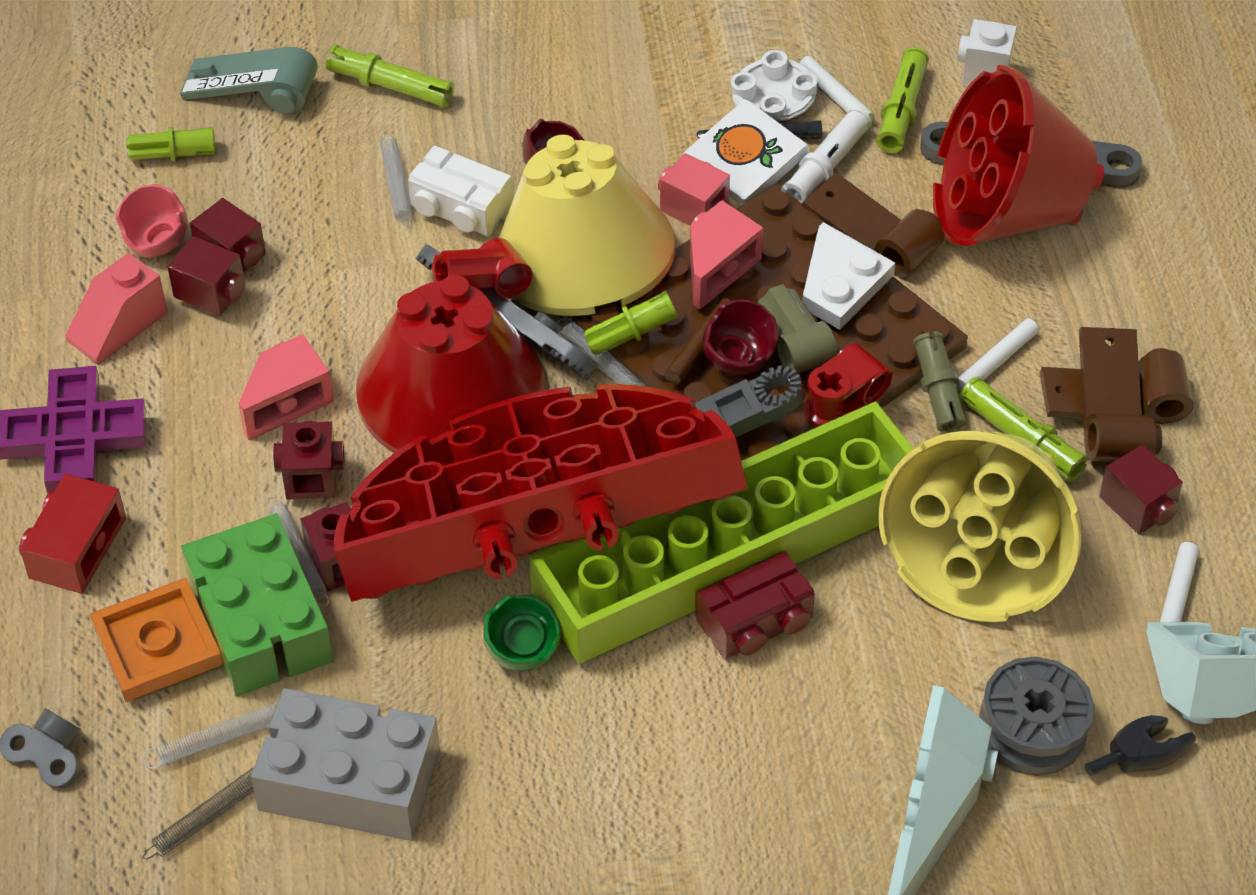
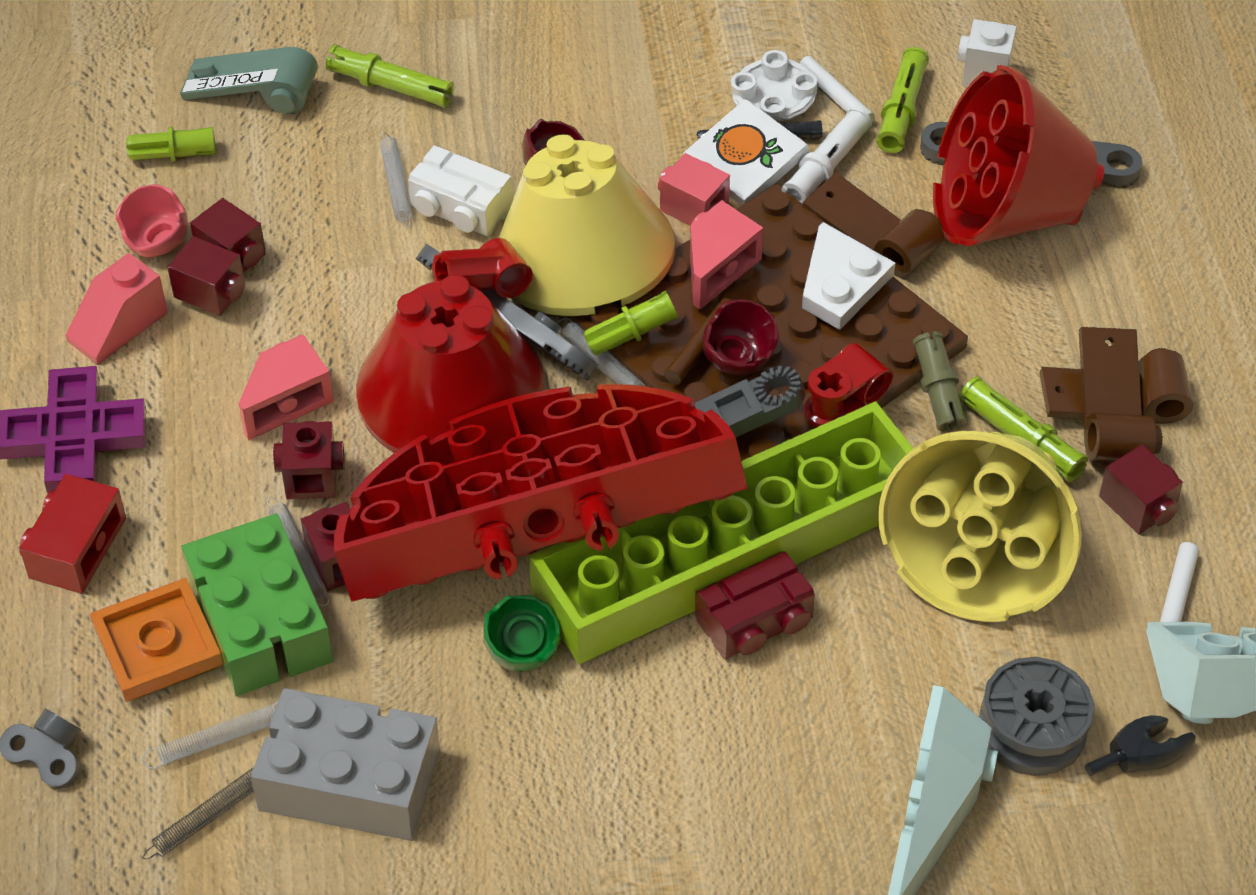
olive piece [758,284,838,374] -> none
white piece [956,318,1039,392] -> none

